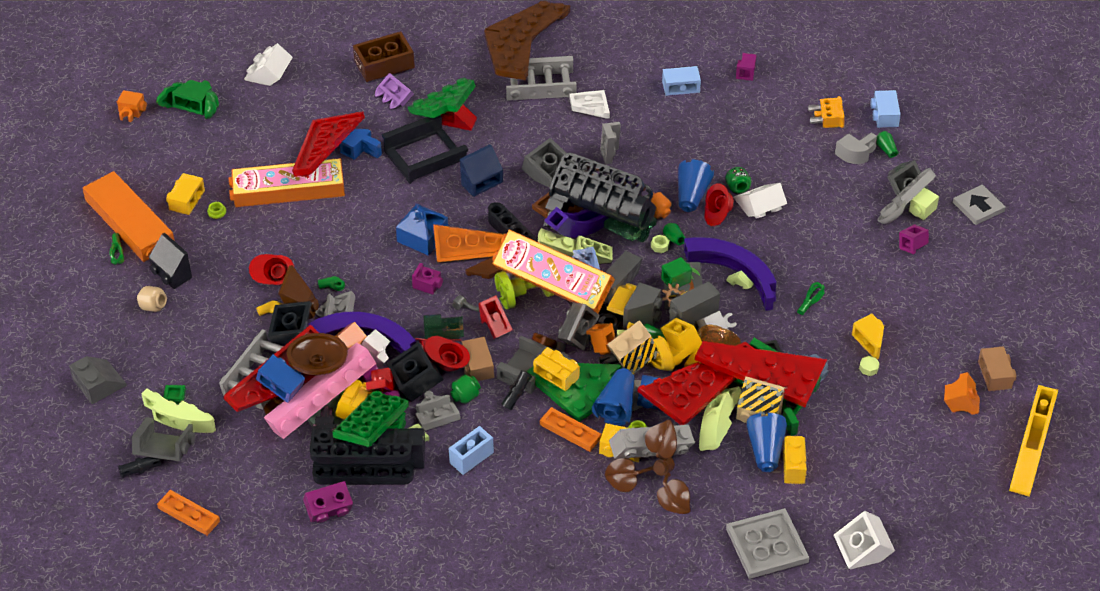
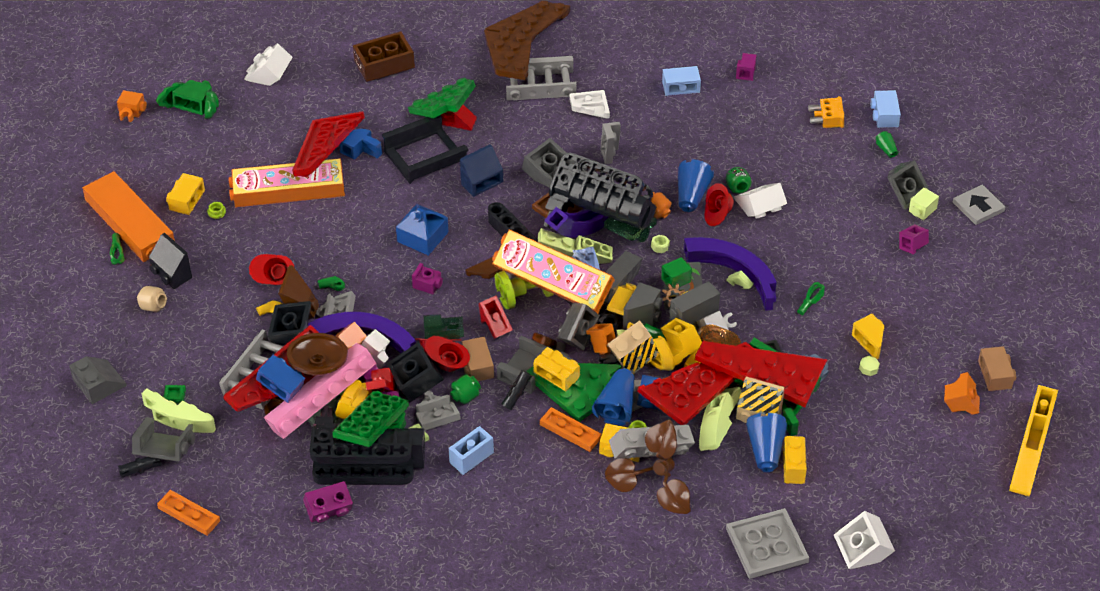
medium lavender plate [375,73,414,109] -> none
orange wing [433,224,504,262] -> none
dark grey hand [452,295,479,312] -> none
green cone [663,223,686,246] -> none
light grey brick [835,132,877,164] -> none
light grey beam [877,168,936,224] -> none

